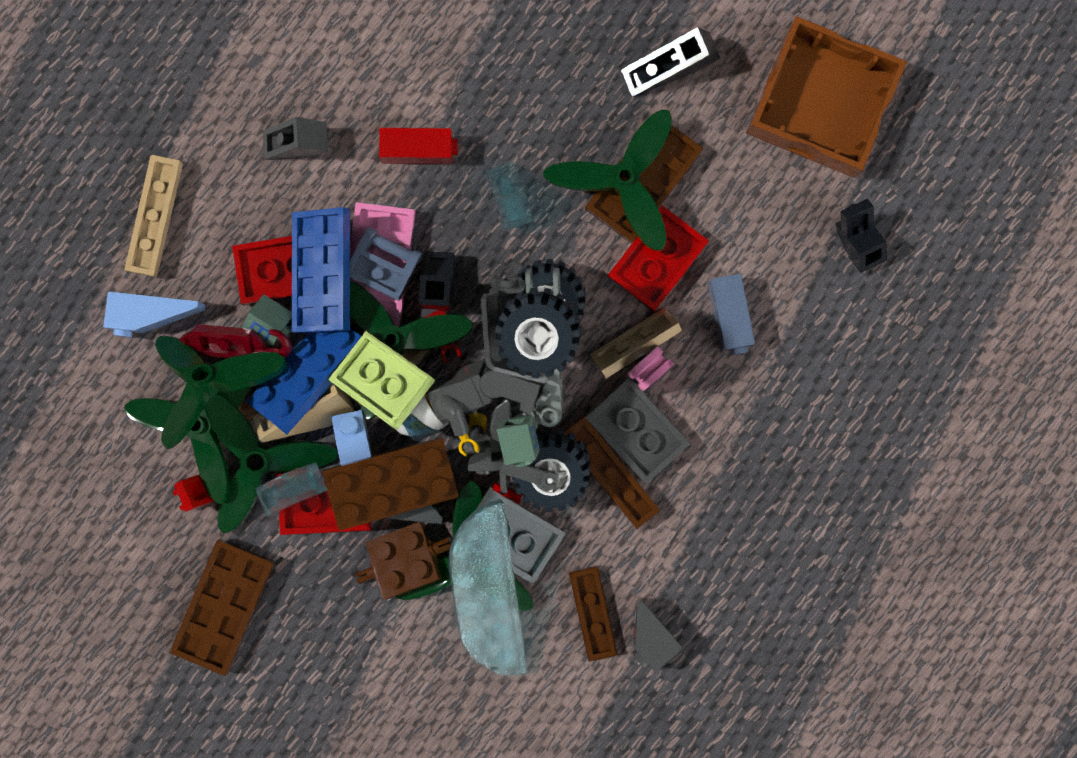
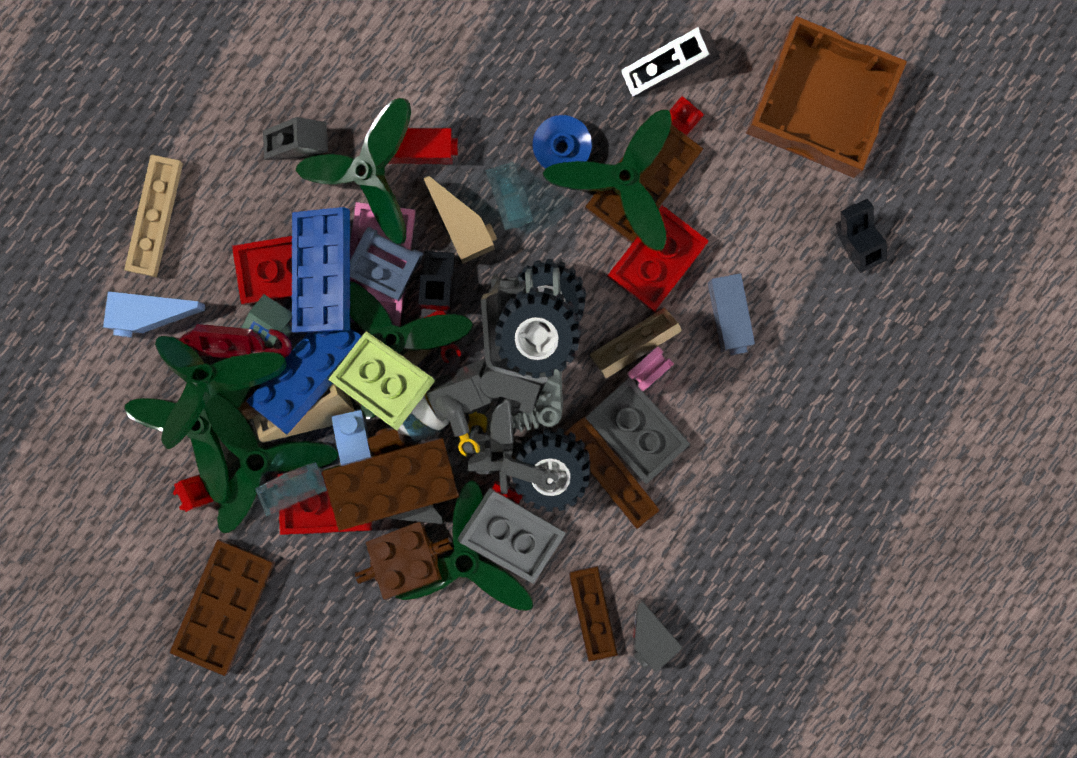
clear light blue plate [449,499,527,675] -> none
sand green brick [497,415,540,467] -> none
none -> dark green piece [296,98,411,244]
none -> reddish brown plate [368,428,411,455]
none -> tan slope [424,176,497,264]
none -> blue dish [533,115,592,169]
none -> red tile [669,96,705,136]

